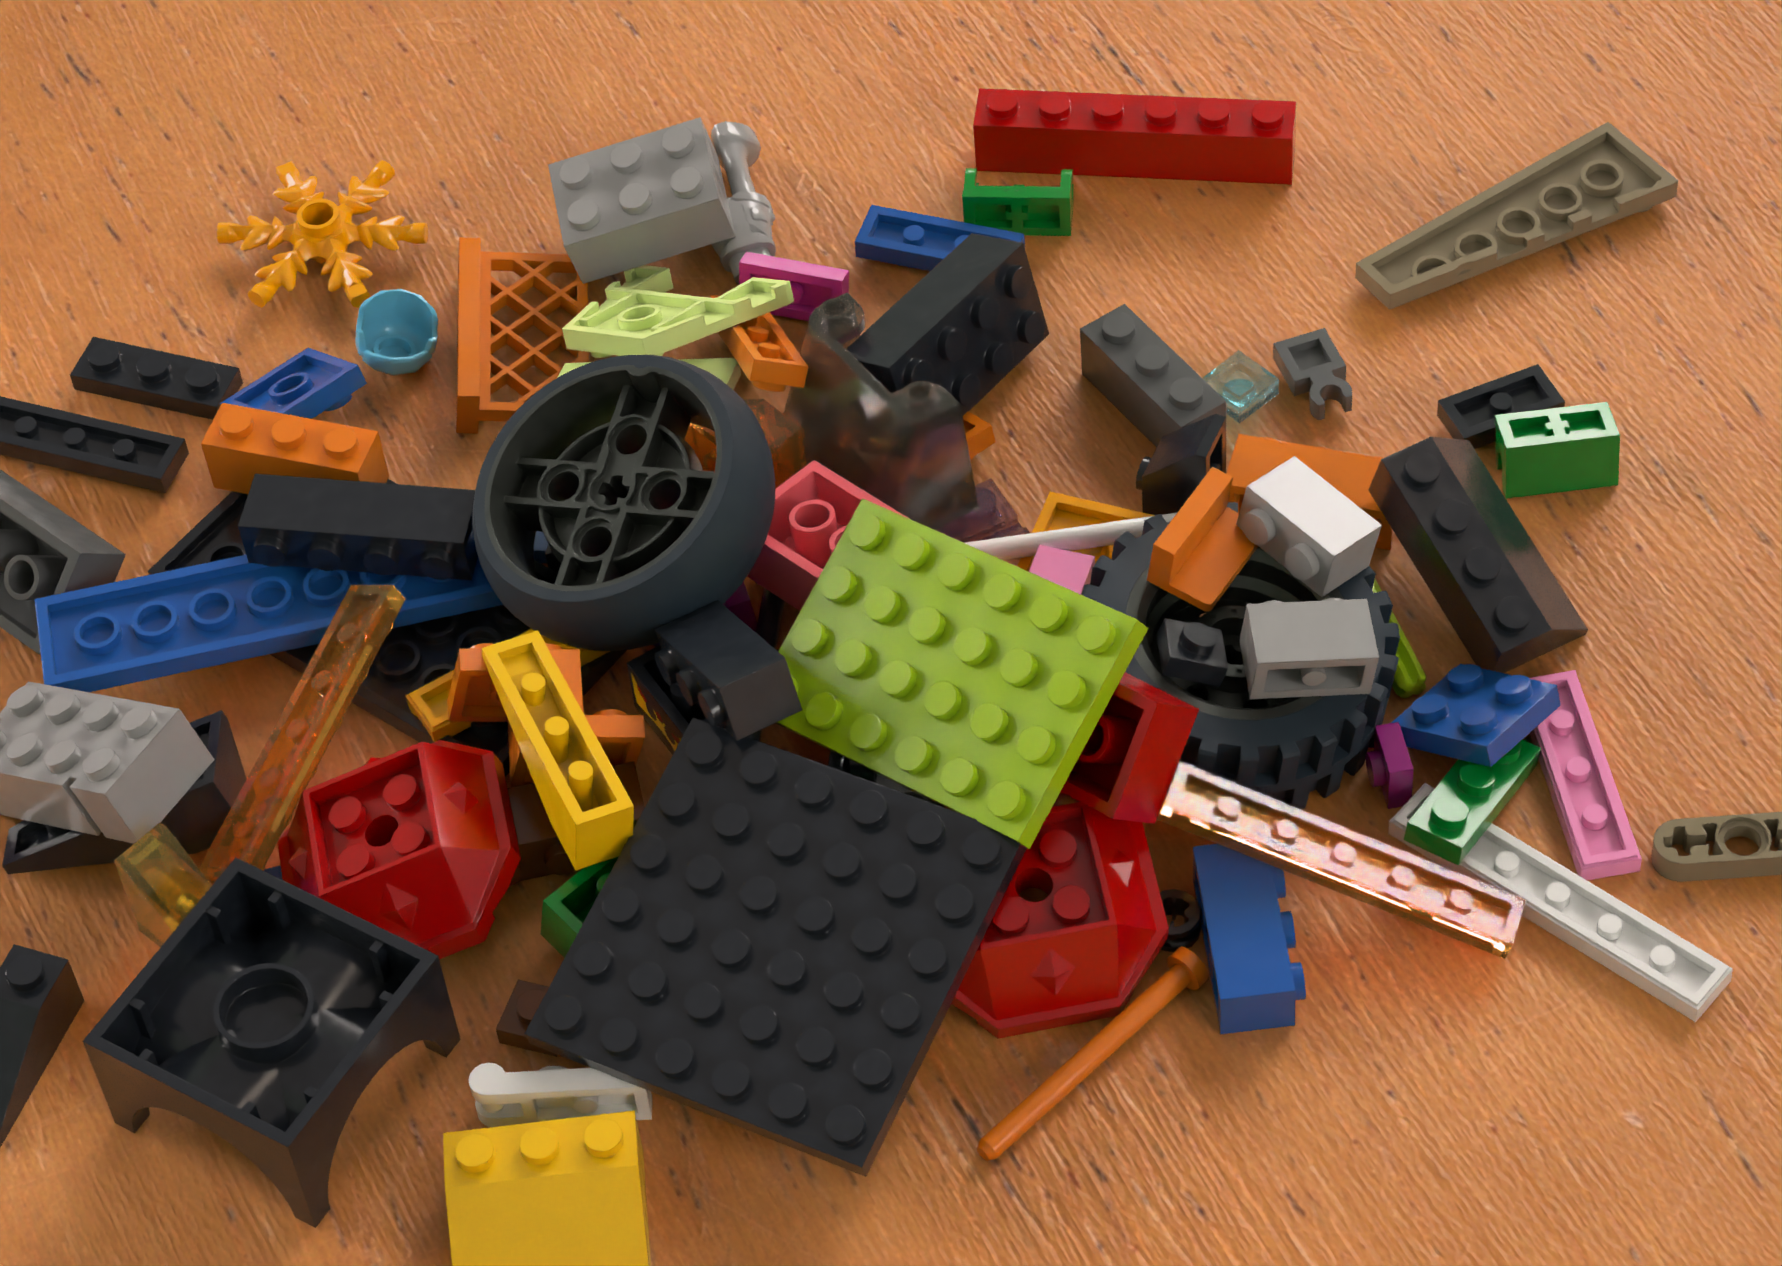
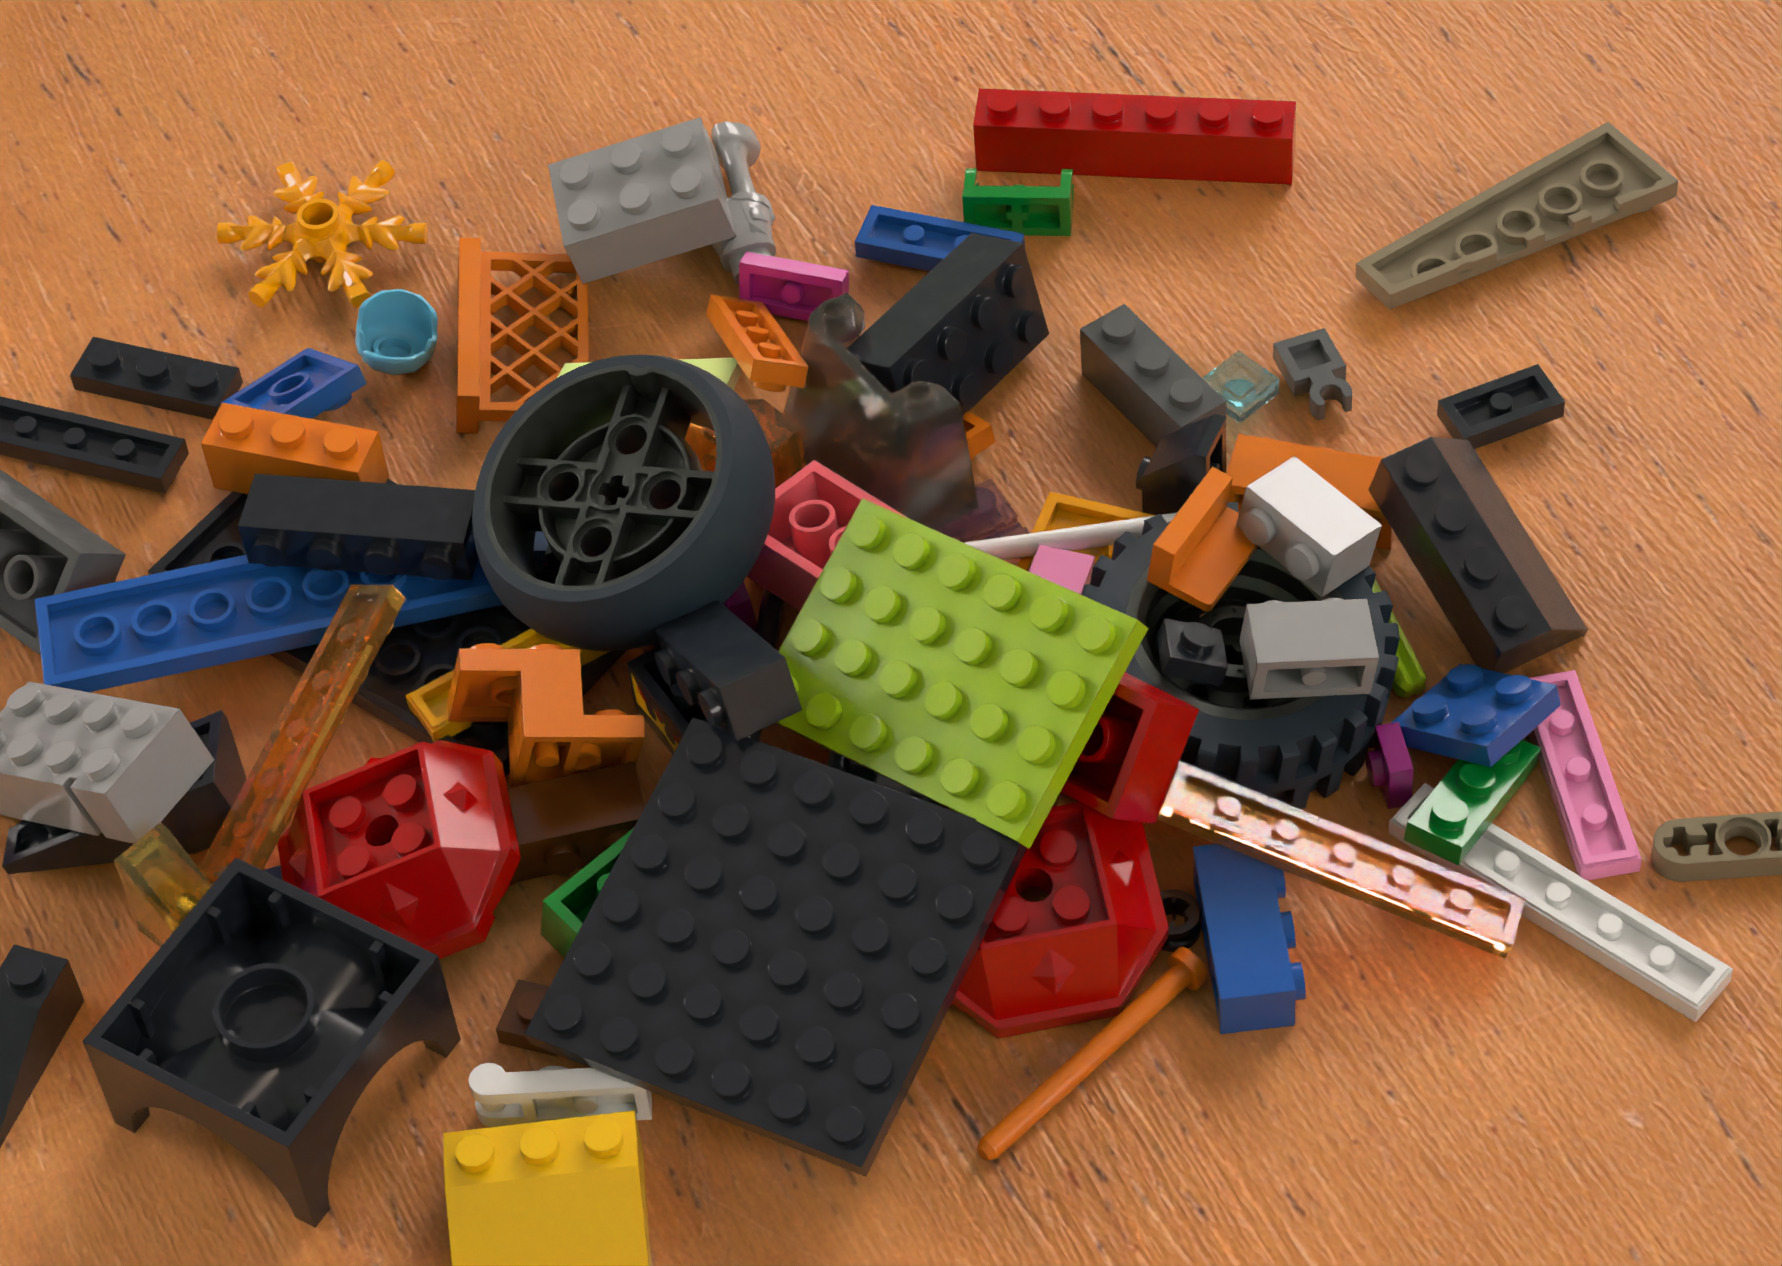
yellow slope [482,630,634,871] -> none
yellowish green wing [562,265,794,358] -> none
green hinge [1495,402,1620,499] -> none

